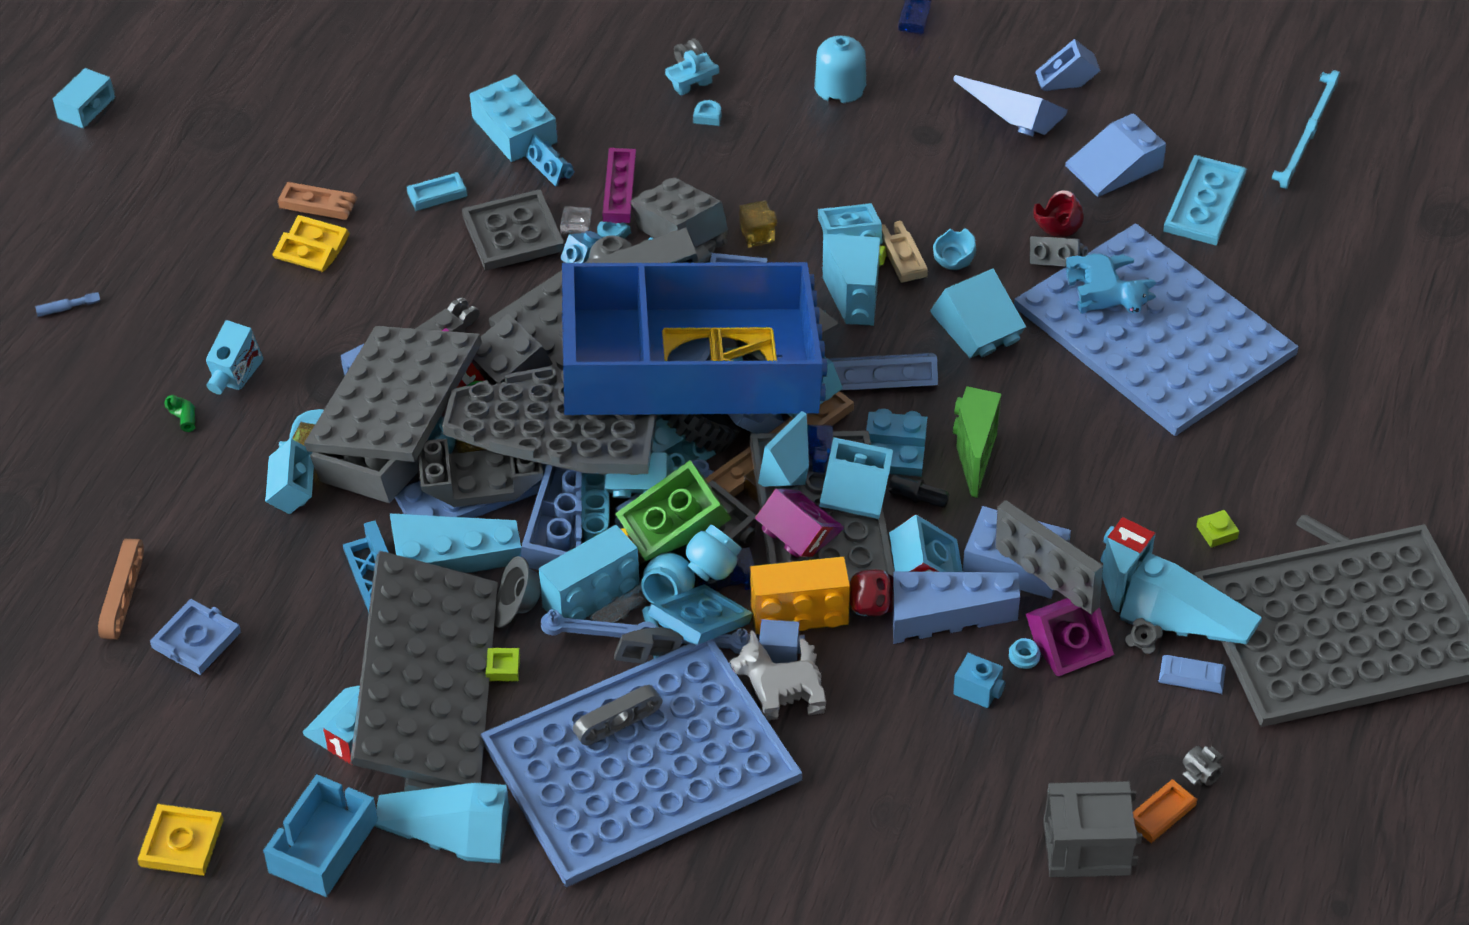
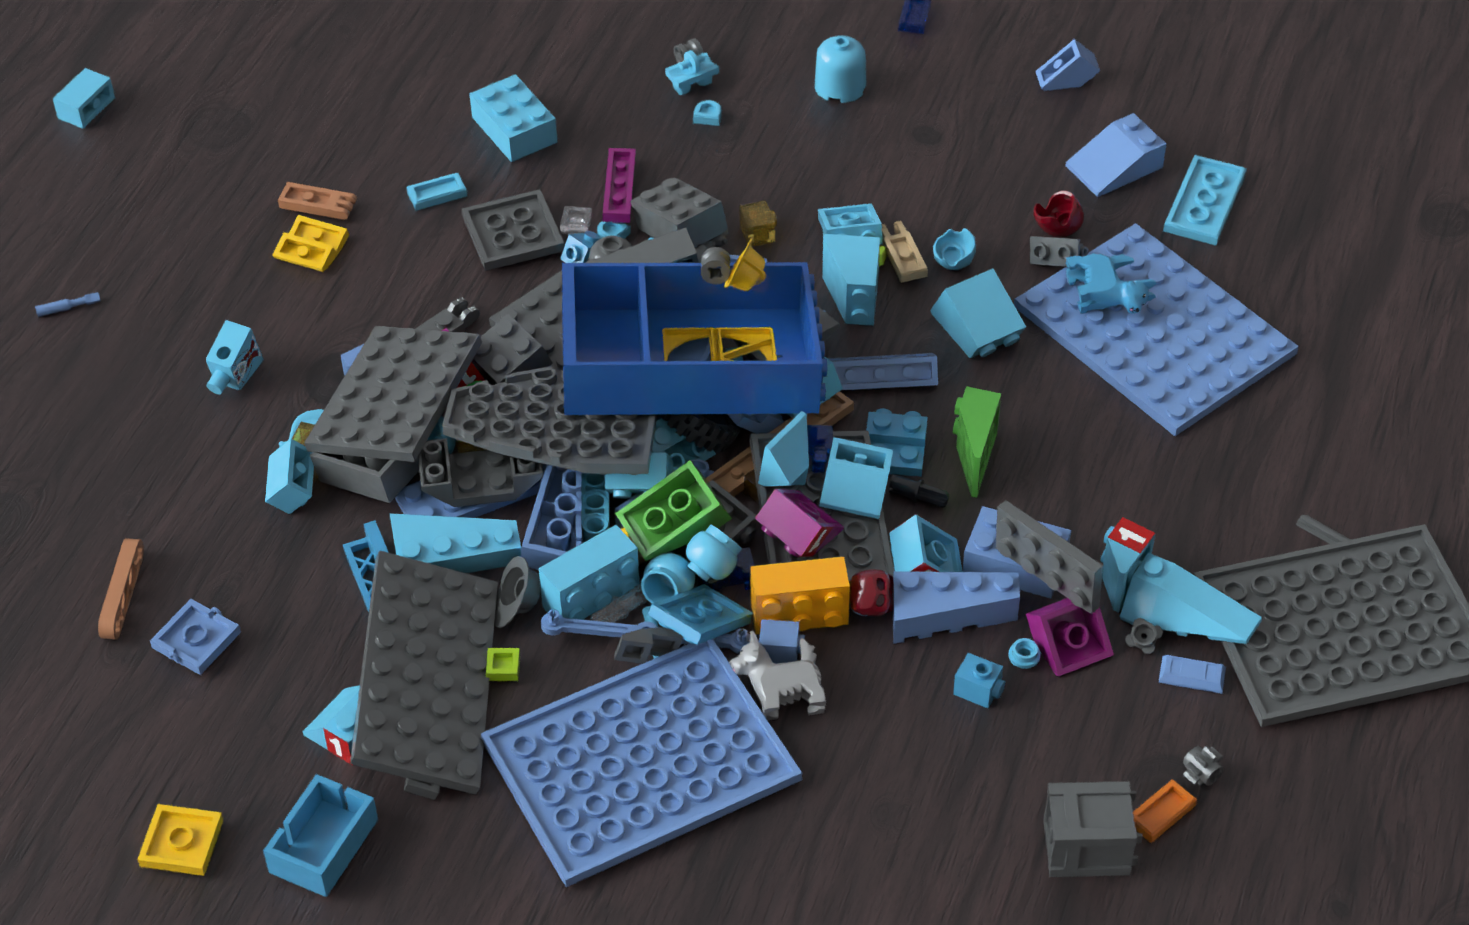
green arm [164,395,195,432] -> none
medium azure wedge [374,783,510,863] -> none
dark azure hinge [526,134,574,186] -> none
dark grey beam [573,685,662,745] -> none
wedge [954,75,1067,137] -> none
lime plate [1196,510,1239,548] -> none
medium azure piece [1272,70,1340,189] -> none
none -> dark grey wheel [701,247,730,285]
none -> yellow piece [724,238,766,291]

